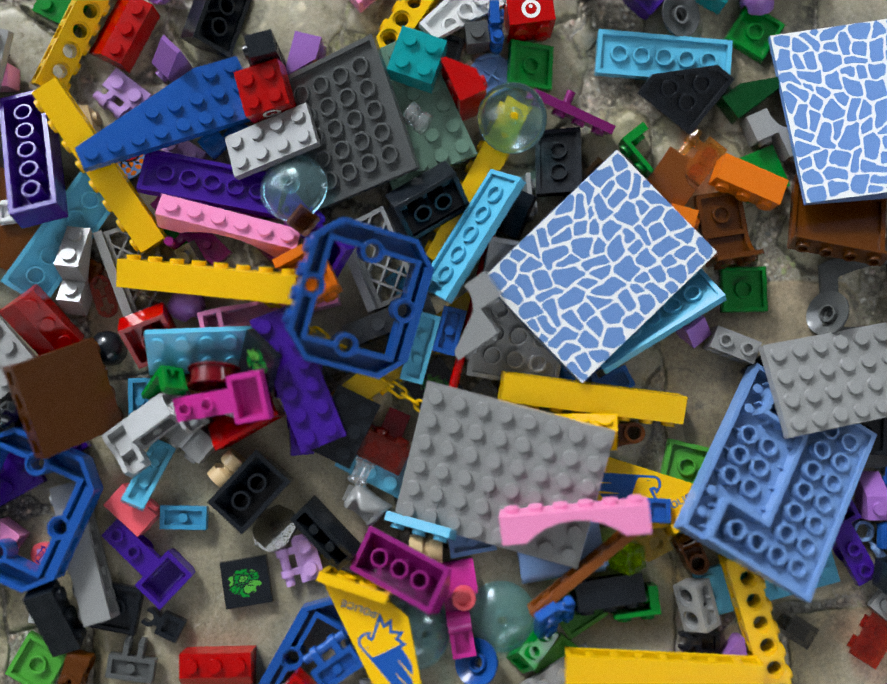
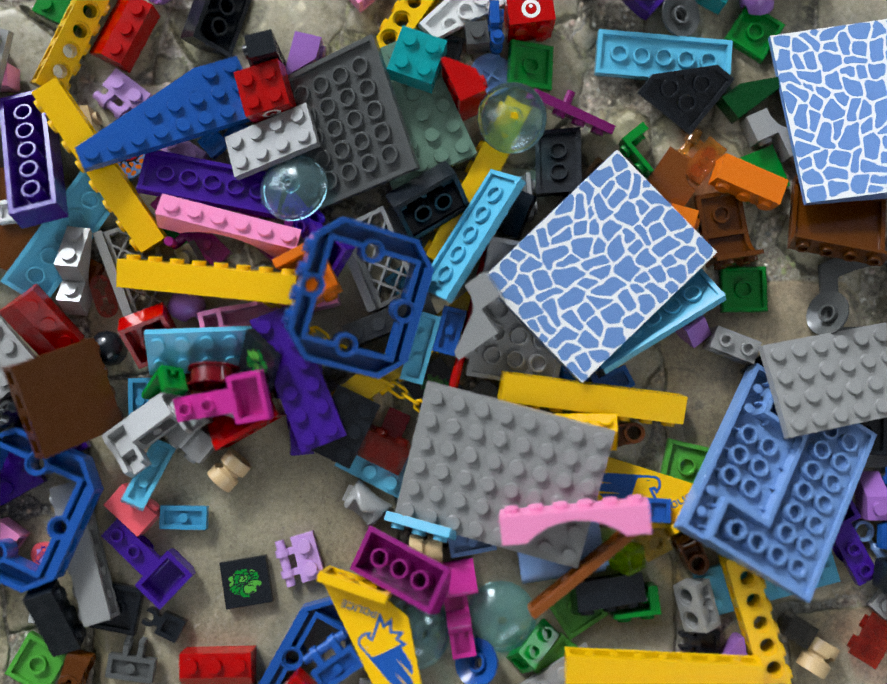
medium lavender slope [152,35,193,83] -> none
black slope [207,449,294,534] -> none
clear smoke piece [252,504,298,554] -> none
reddish brown plate [286,203,320,238] -> none
black brick [290,495,361,571] -> none
clear bush [347,456,376,487] -> none
clear wheel [402,102,433,135] -> none
coral tile [452,585,476,611] -> none
blue plate [534,596,575,639] -> none
none -> tan wheel [796,633,840,680]

